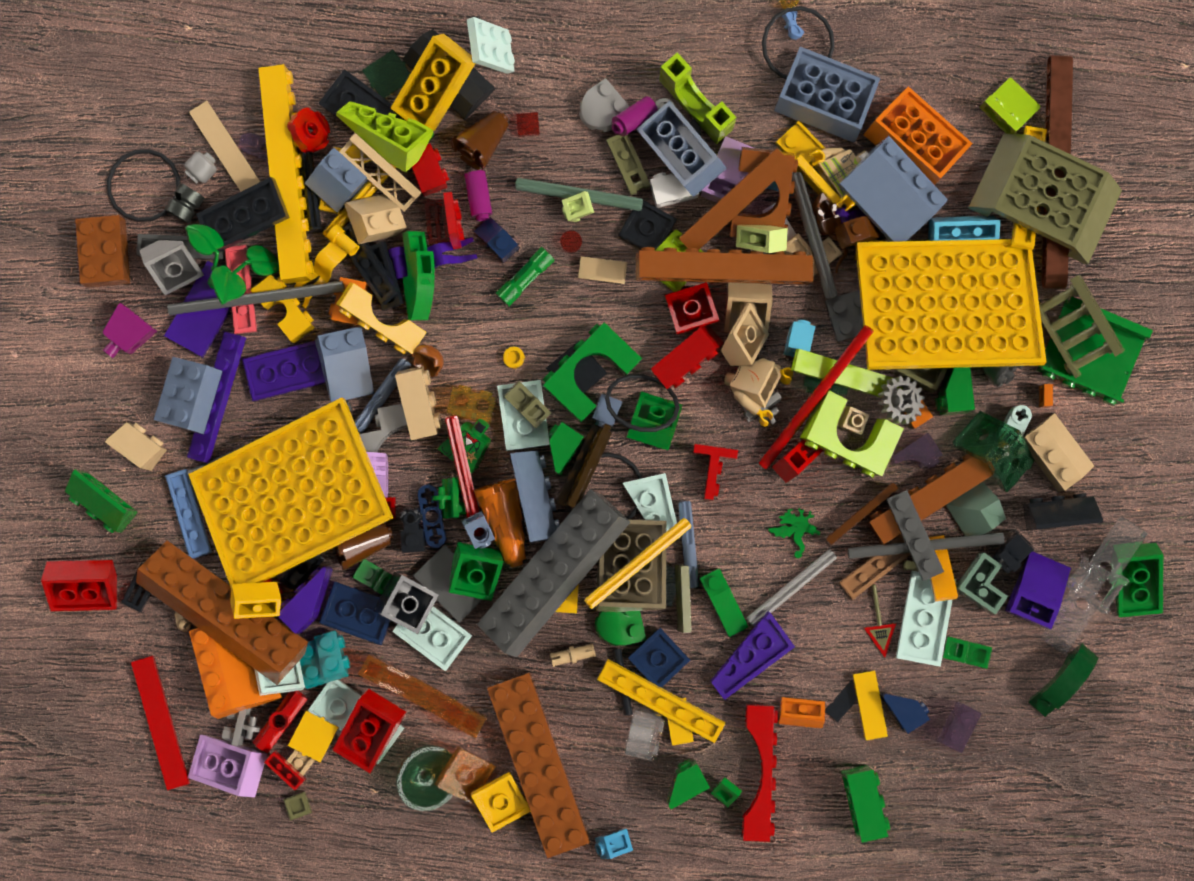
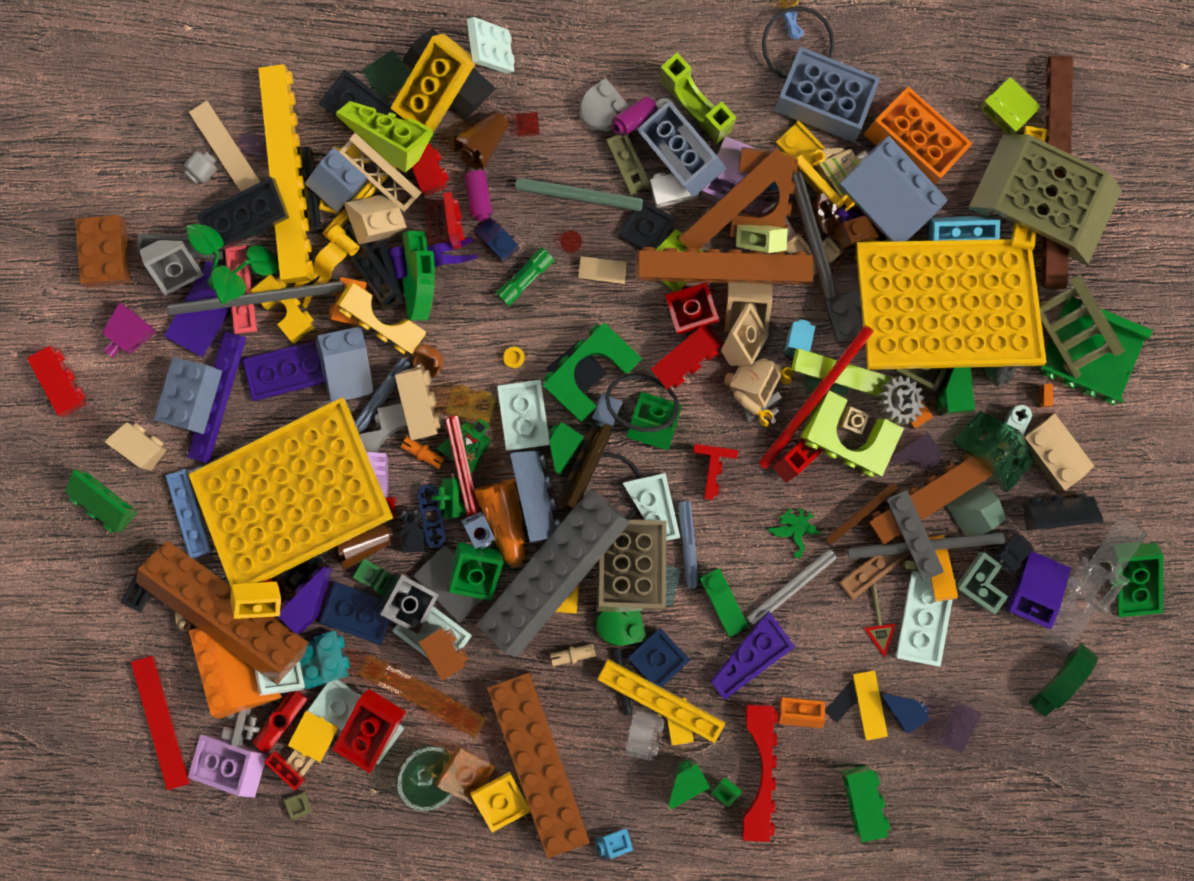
red slope [41,560,117,612] -> none
black piece [107,149,180,222] -> none
pearl dark grey wheel [164,183,205,224] -> none
red plate [287,108,330,153] -> none
olive slope [503,380,551,428] -> none
yellowish green bracket [562,191,594,222] -> none
yellow axle [584,518,691,609] -> none
olive tile [675,565,692,633] -> none
green slope [943,636,993,669] -> none
none -> red brick [27,345,87,417]
none -> orange pin [400,436,445,470]
none -> dark orange brick [419,627,469,681]

